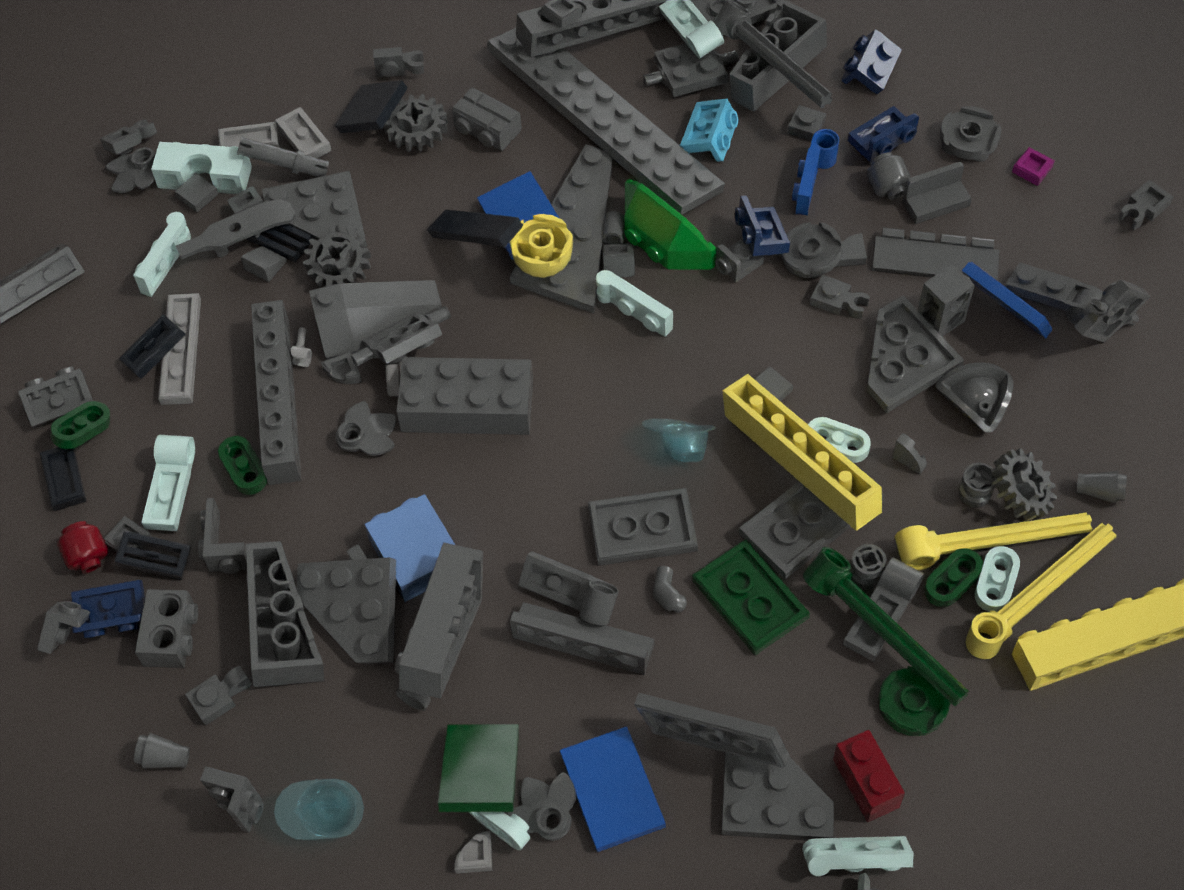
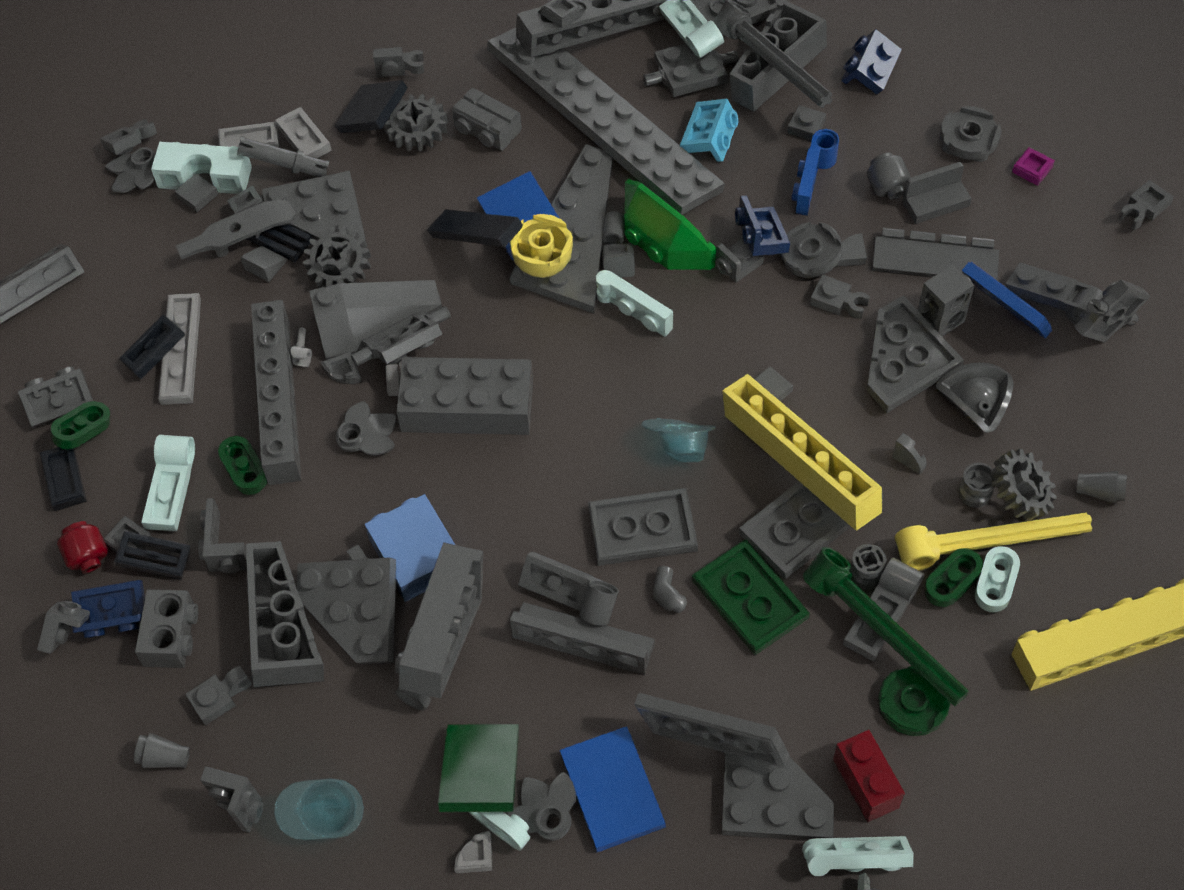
light aqua plate [133,212,191,297] -> none
light aqua plate [808,417,871,463] -> none
dark blue bracket [847,106,919,162] -> none
light yellow piece [965,523,1117,659] -> none

